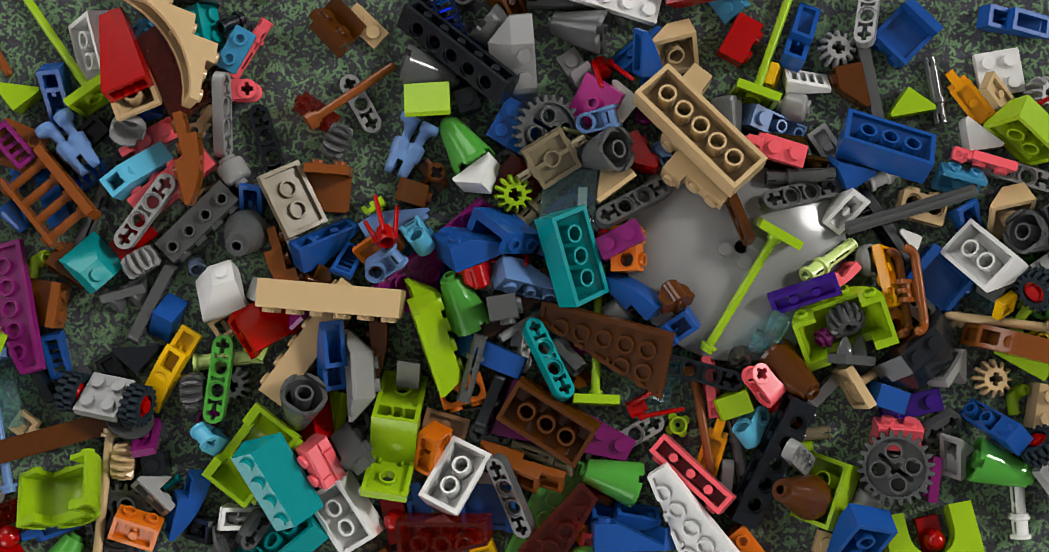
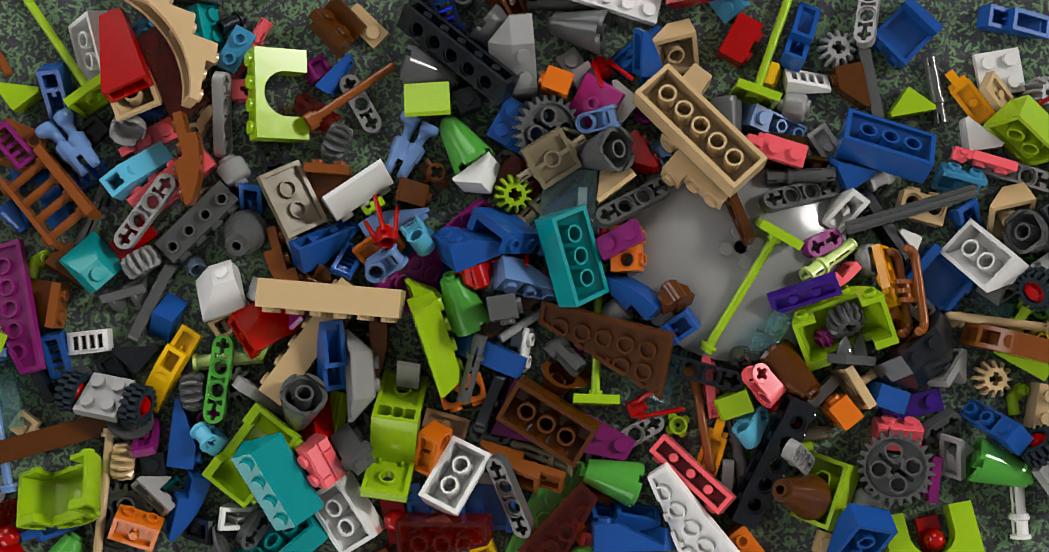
teal beam [522,318,575,402] -> none
yellow tile [991,290,1018,321] -> none
none -> white slope [66,329,114,355]
none -> blue slope [166,397,204,470]
none -> light grey beam [232,375,284,417]
none -> lime arch [244,46,309,143]
none -> magenta slope [304,55,331,87]
none -> blue slope [315,53,355,98]
none -> white slope [321,159,394,222]
none -> orange brick [538,65,575,102]
none -> magenta beam [801,228,843,258]
none -> orange brick [818,392,864,431]

